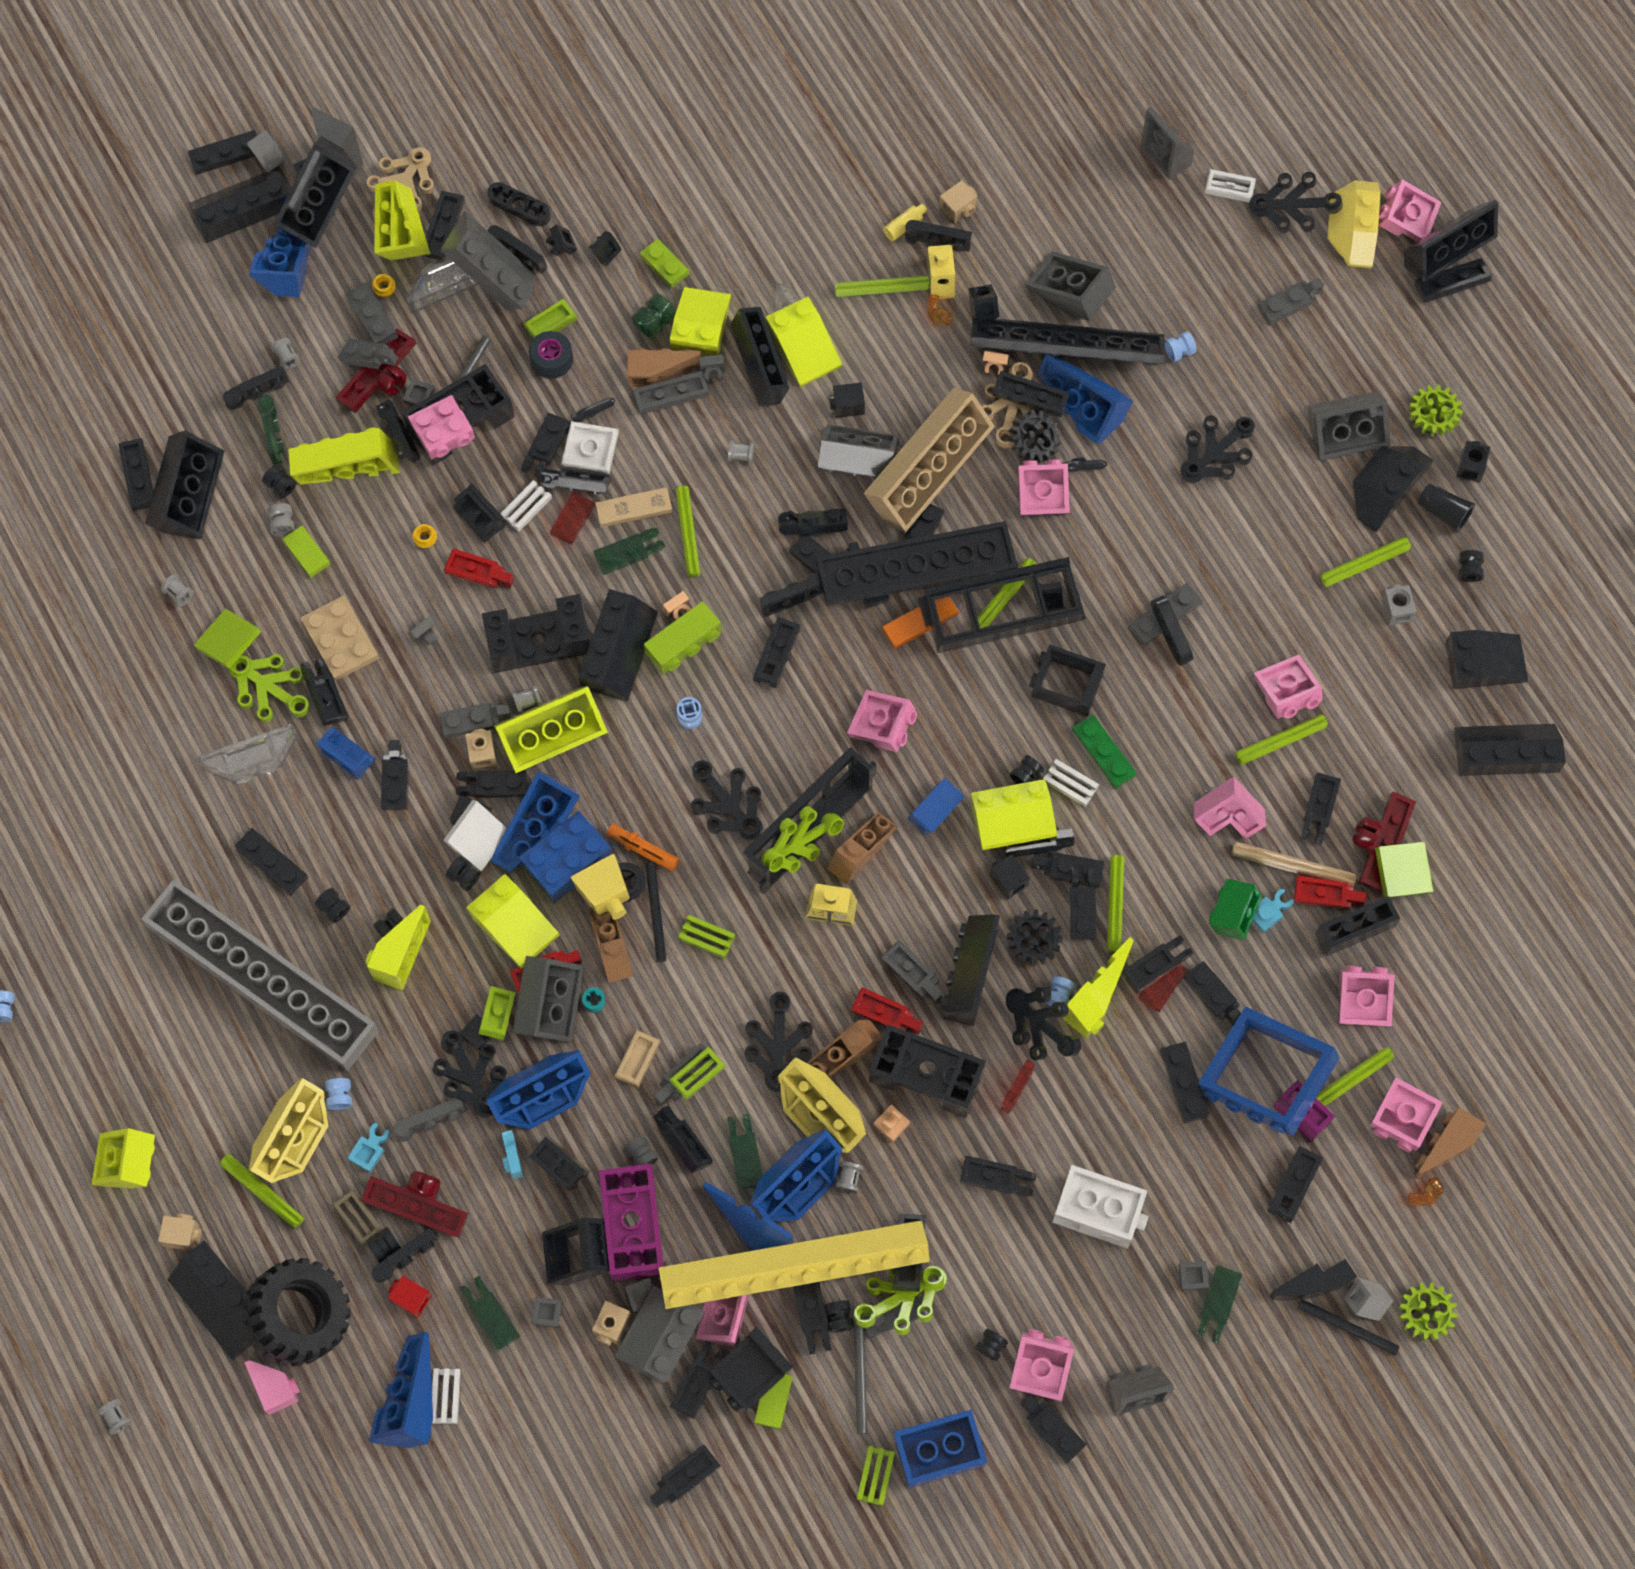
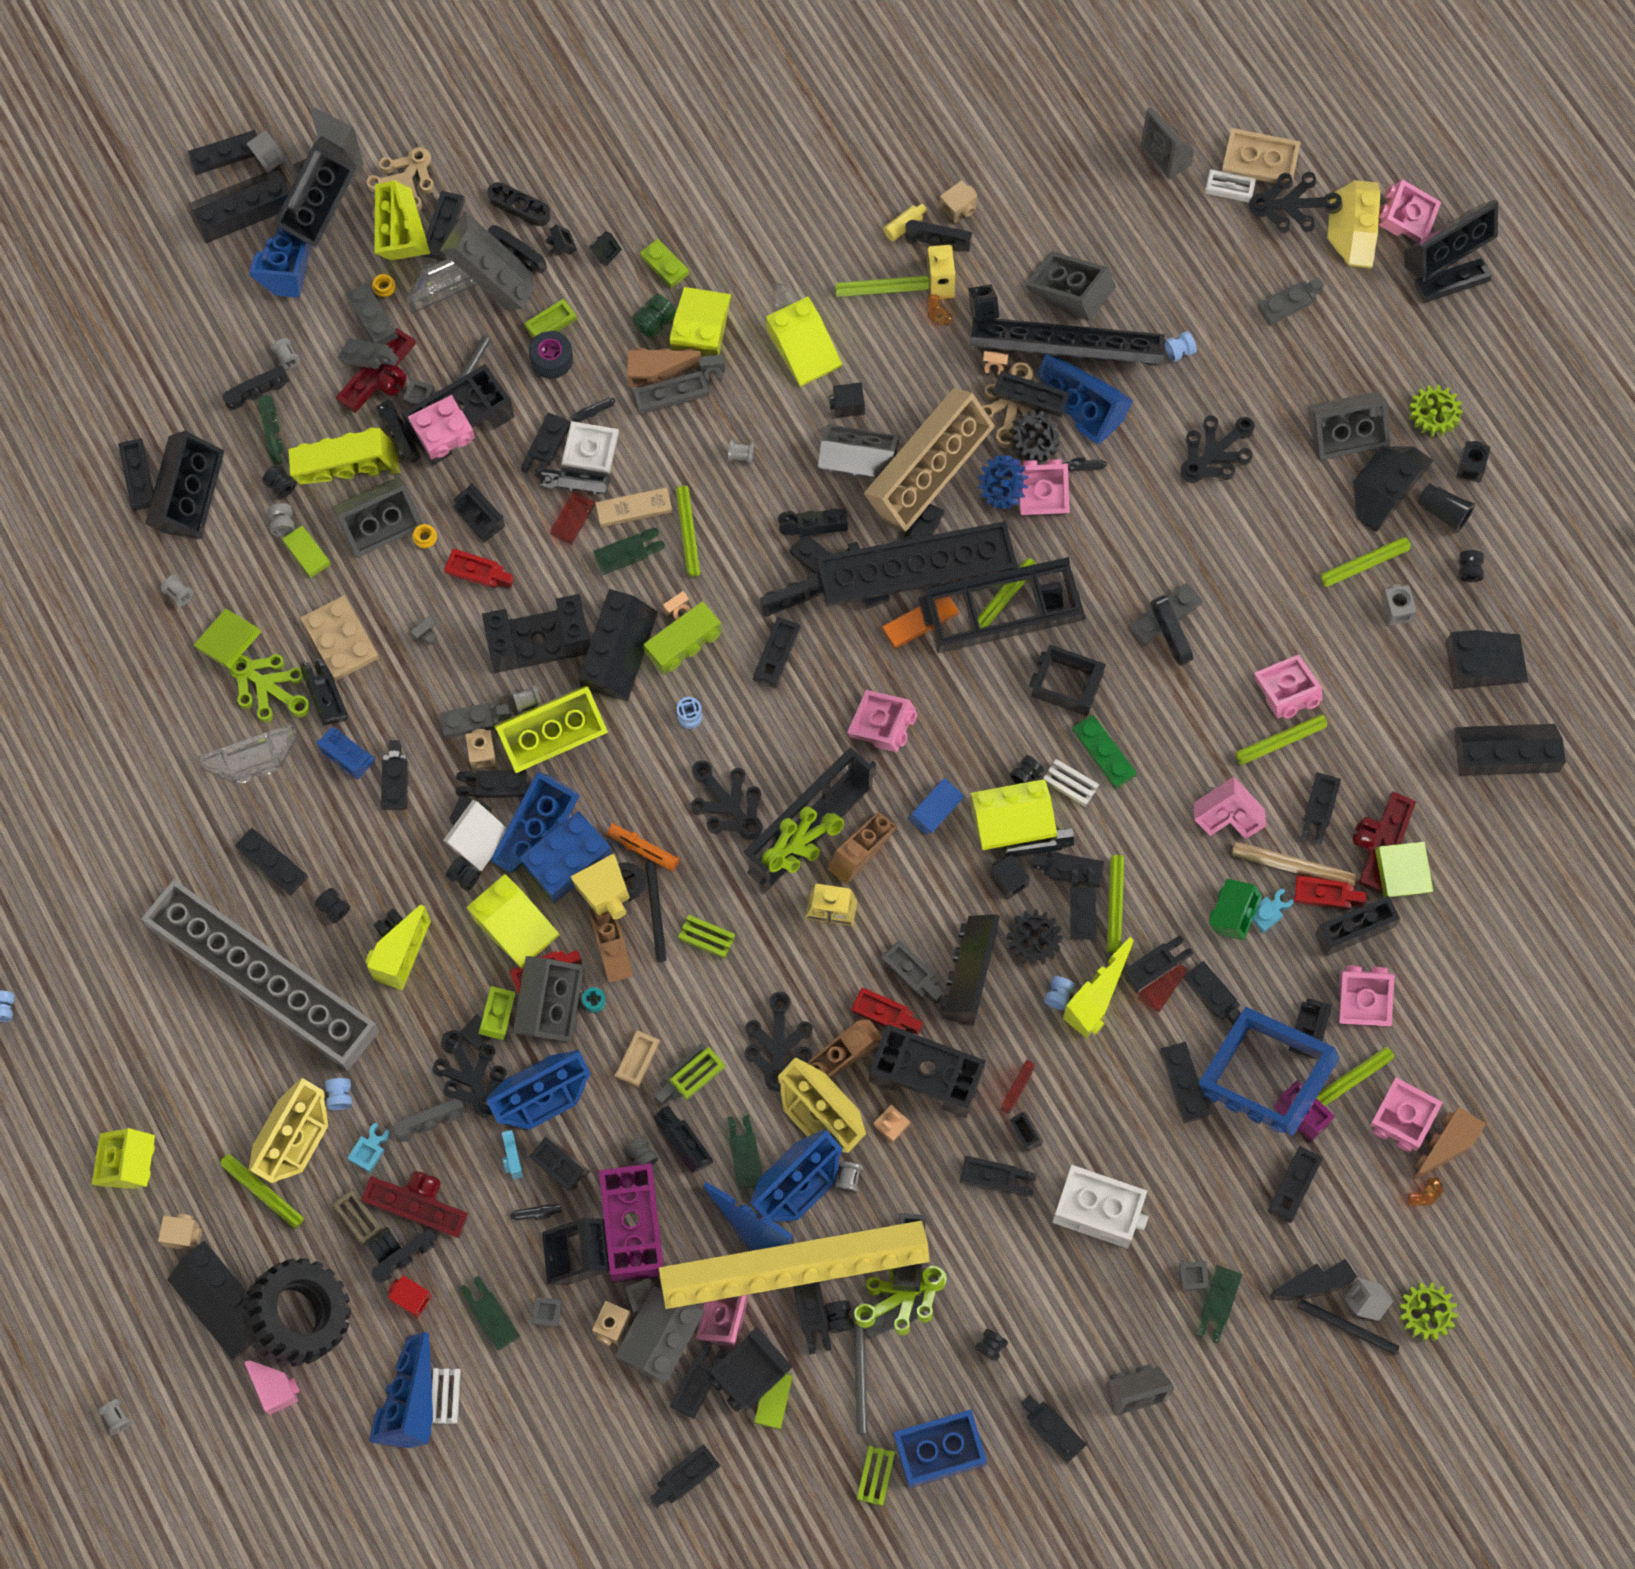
white tile [501,480,552,532] -> none
black brick [730,307,790,406] -> none
black plant [1006,987,1081,1060] -> none
bright pink plate [1010,1329,1075,1401] -> none
none -> dark grey slope [332,476,422,558]
none -> black piece [510,1204,562,1221]
none -> blue gear [978,455,1029,509]
none -> black piece [1010,1111,1043,1152]
none -> tan plate [1222,128,1301,184]
none -> black hinge [1288,999,1332,1059]

